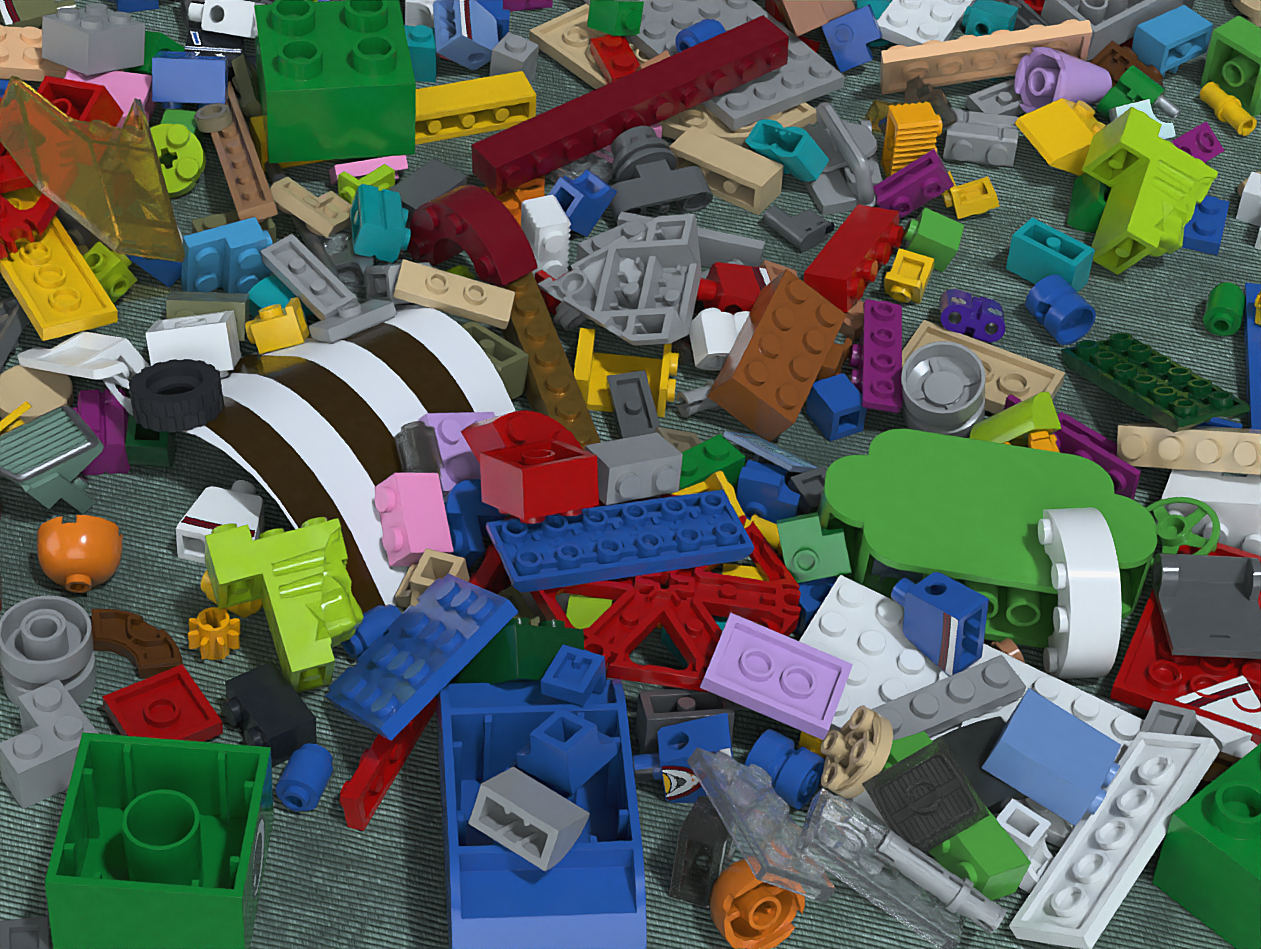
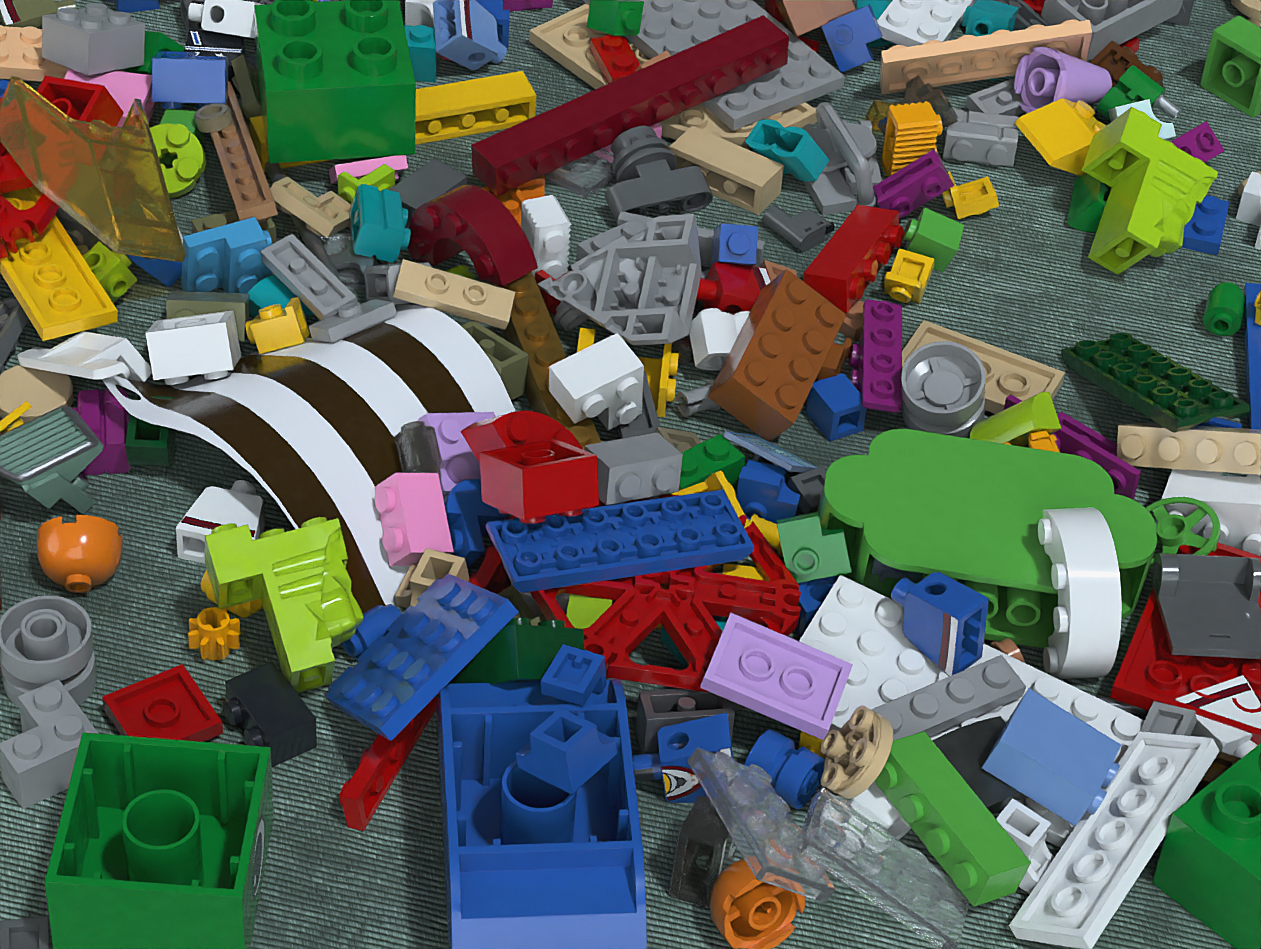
reddish brown tile [91,609,183,679] -> none
black tyre [129,359,224,432] -> none
blue brick [276,743,333,811] -> none
light grey brick [468,767,590,872] -> none
light grey brick [489,32,539,83] -> none
blue brick [548,169,618,237] -> none
blue brick [675,19,726,53] -> none
clear smoke tile [862,737,989,853] -> none
light grey pin [873,829,1007,935] -> none
dark purple piece [939,287,1006,342] -> none
teal brick [1006,217,1095,293] -> none
blue wheel [1025,275,1096,345] -> none
dark azure brick [1131,5,1213,78] -> none
yellow pin [1199,82,1257,136] -> none
none -> white brick [549,333,644,430]
none -> blue brick [712,223,758,266]

